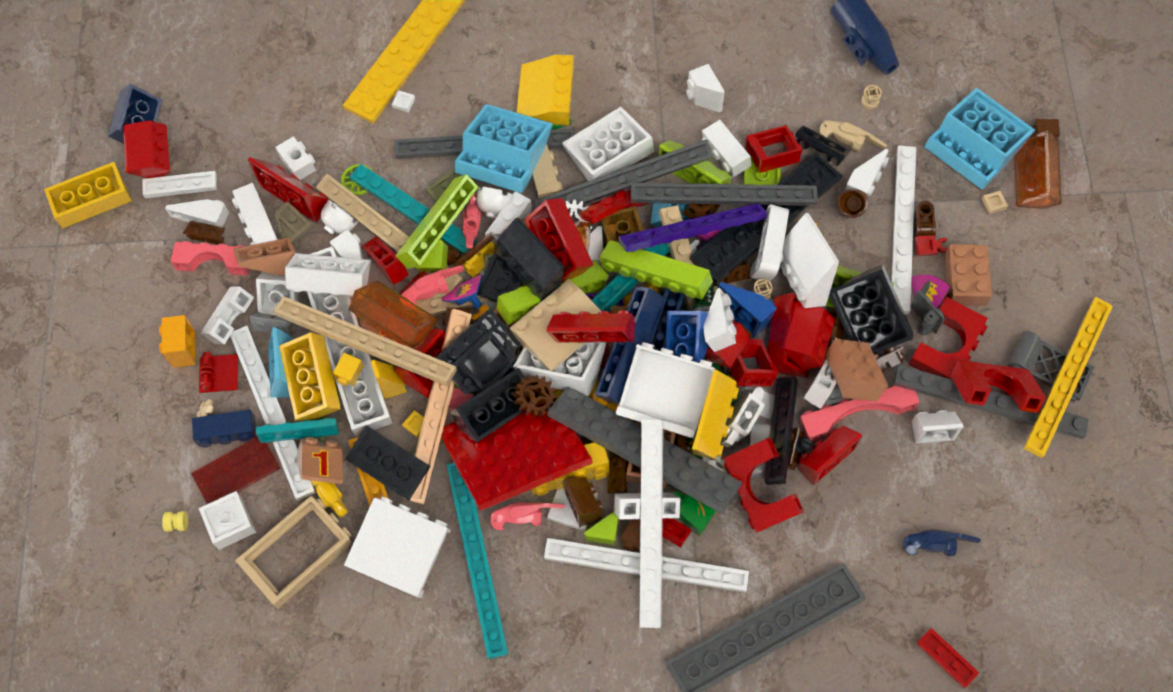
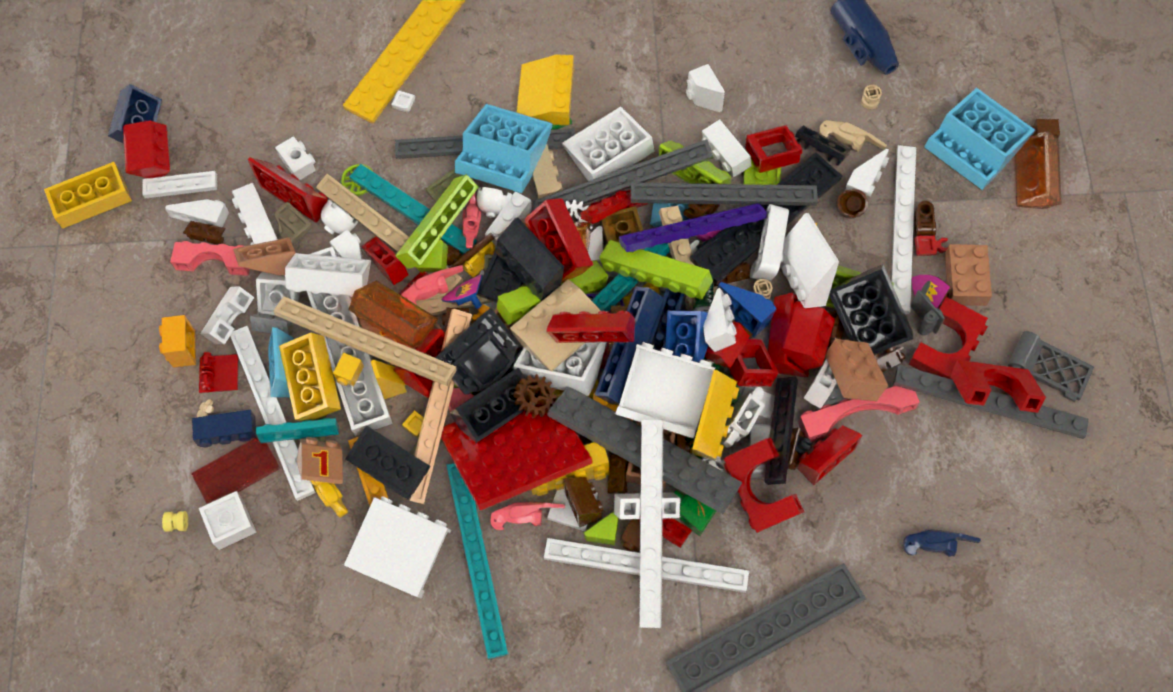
tan door [235,496,353,609] -> none
white slope [912,410,963,444] -> none
red plate [916,628,980,689] -> none
tan plate [982,191,1008,214] -> none
yellow plate [1023,297,1113,458] -> none

